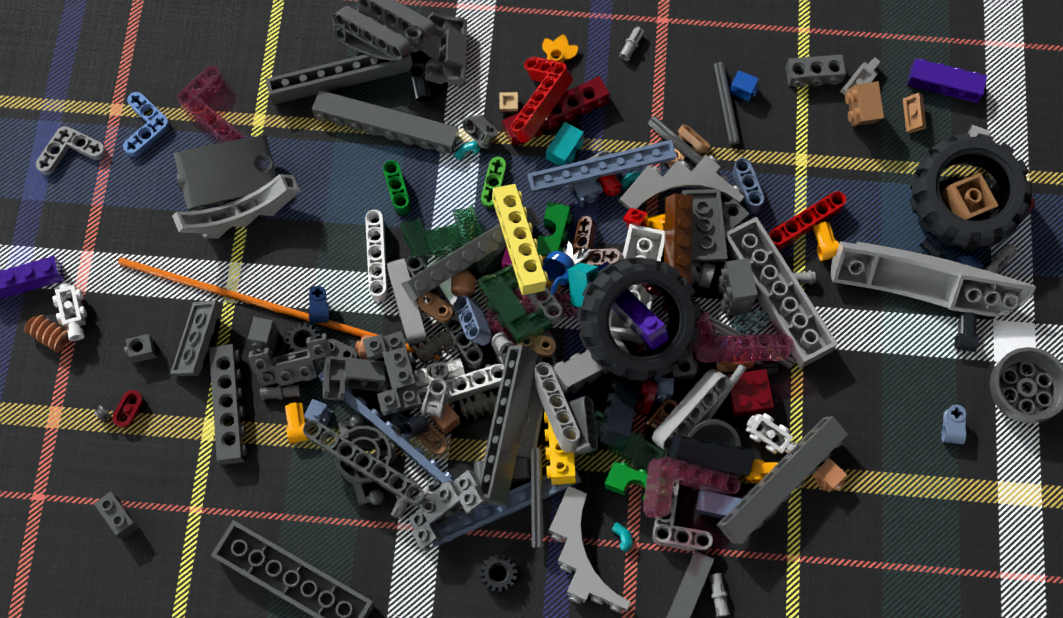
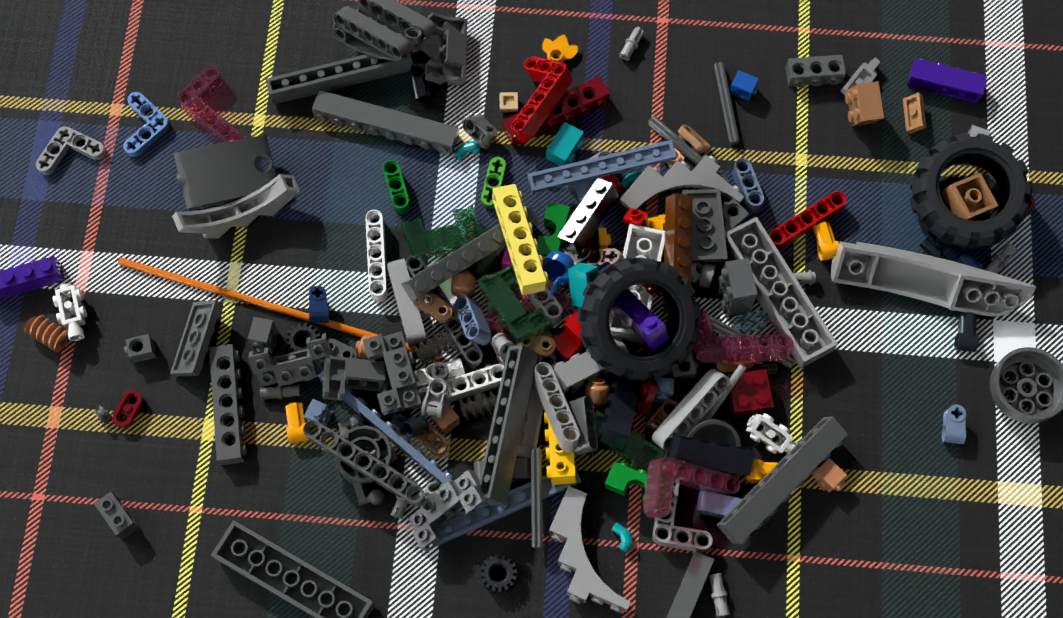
none -> red brick [552,311,584,363]
none -> black brick [557,178,619,255]
none -> nougat head [584,377,610,408]
none -> light orange plate [598,228,614,261]

